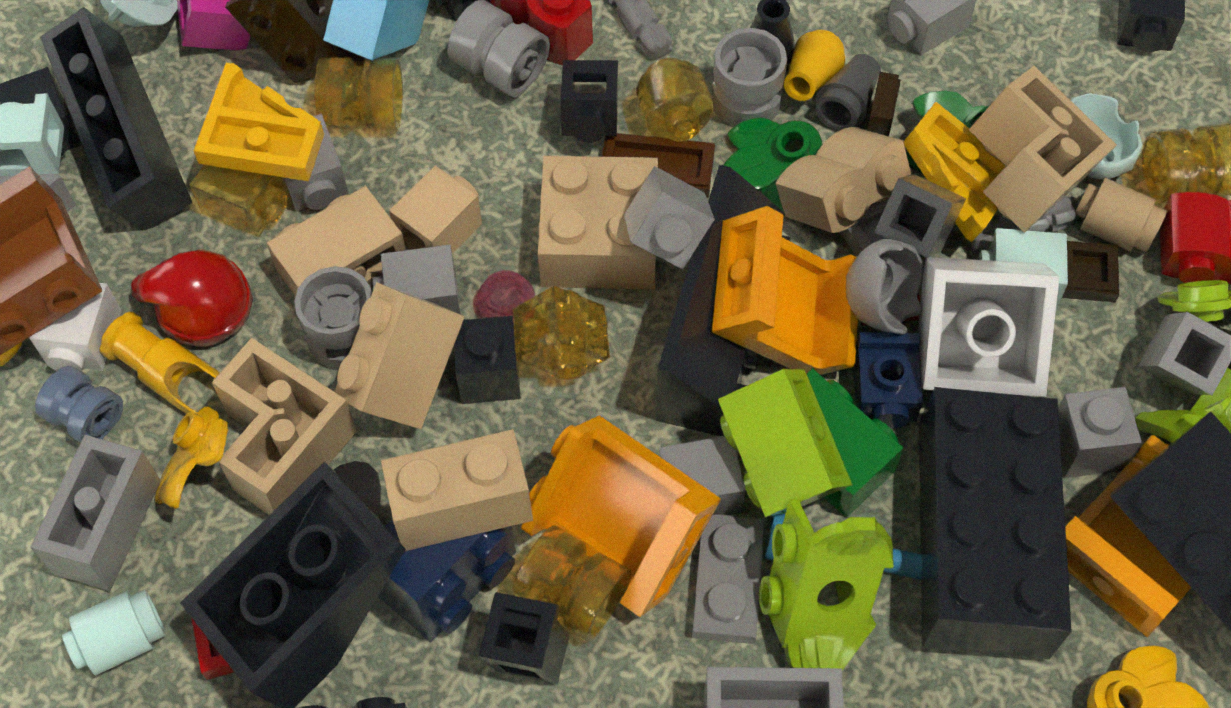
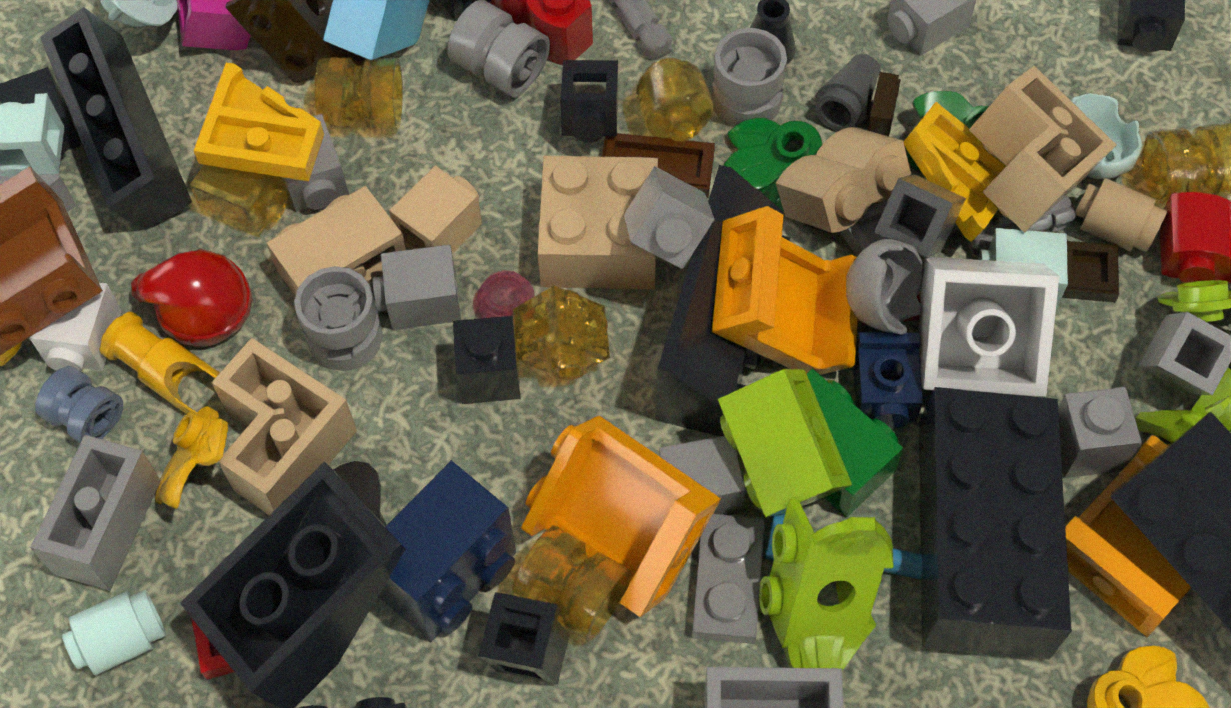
tan brick [334,282,465,429] -> none
tan brick [381,429,533,551] -> none
yellow cone [784,29,845,101] -> none

